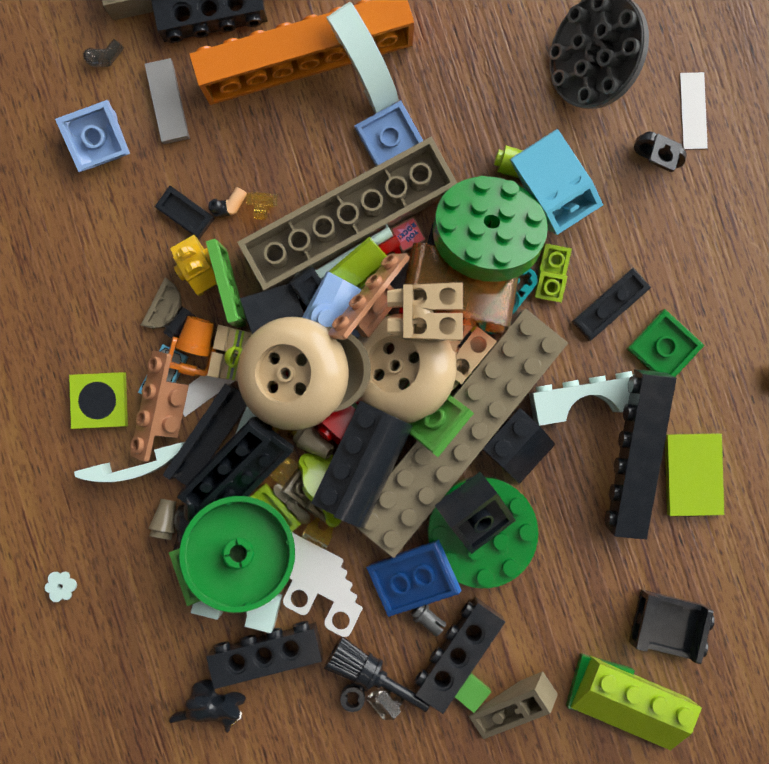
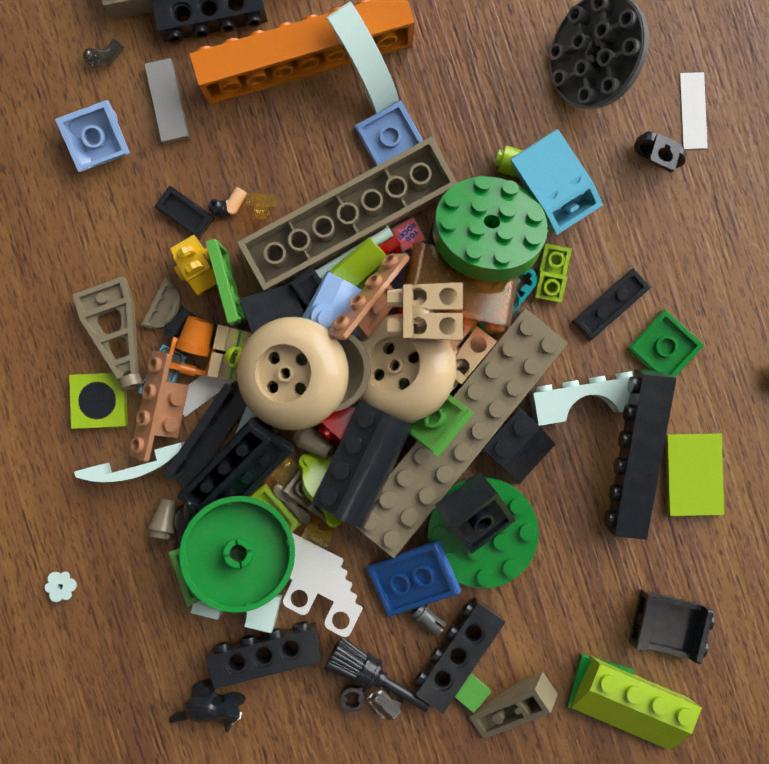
none -> dark tan plate [72,276,143,391]

